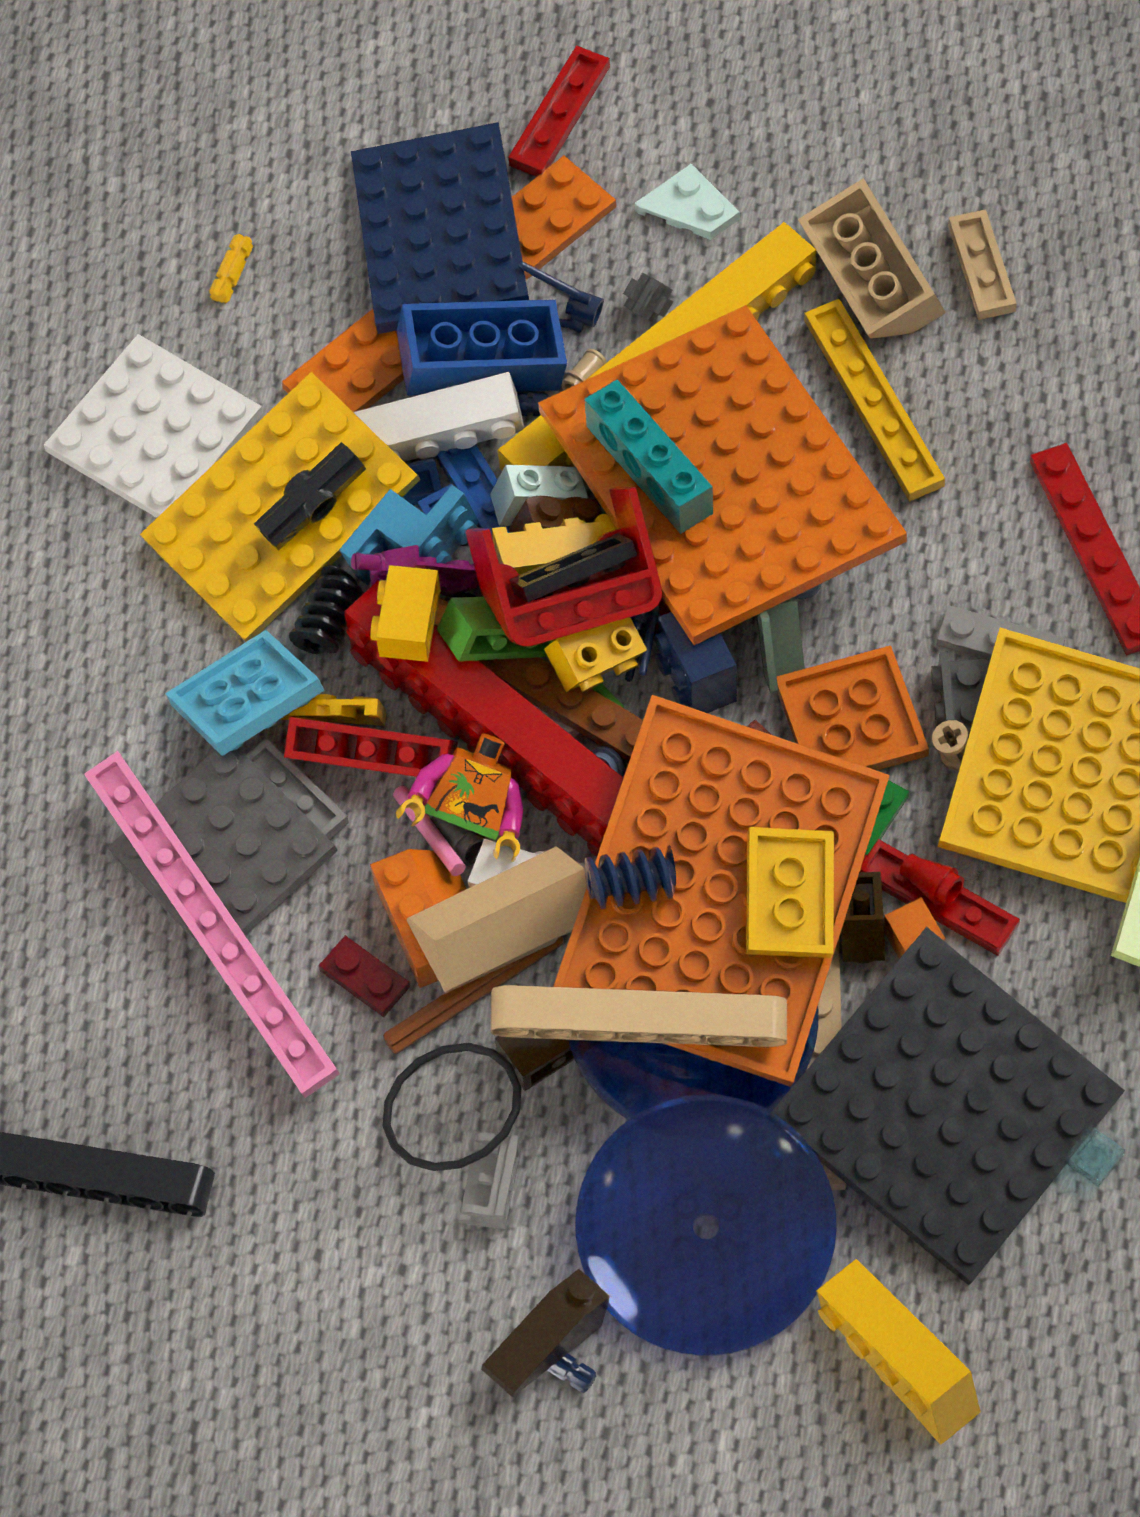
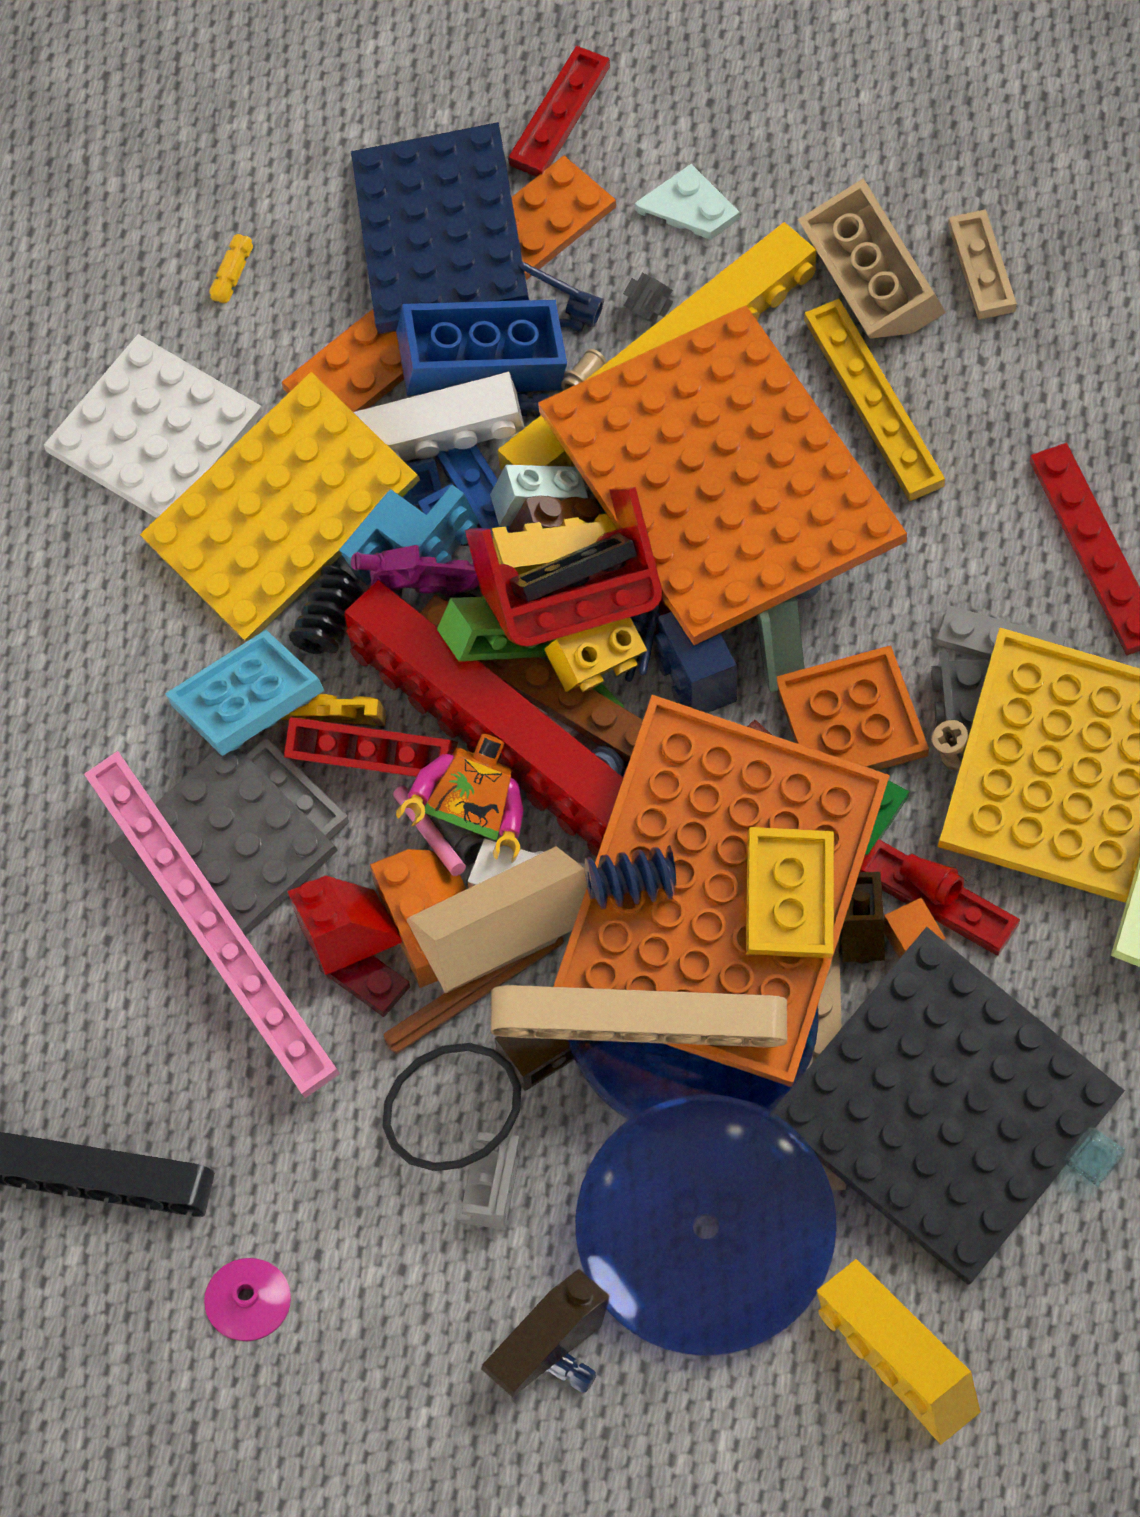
black piece [254,442,366,551] -> none
yellow brick [371,565,440,662] -> none
teal brick [584,379,713,534] -> none
none -> dark pink dish [204,1258,291,1341]
none -> red slope [287,875,403,975]

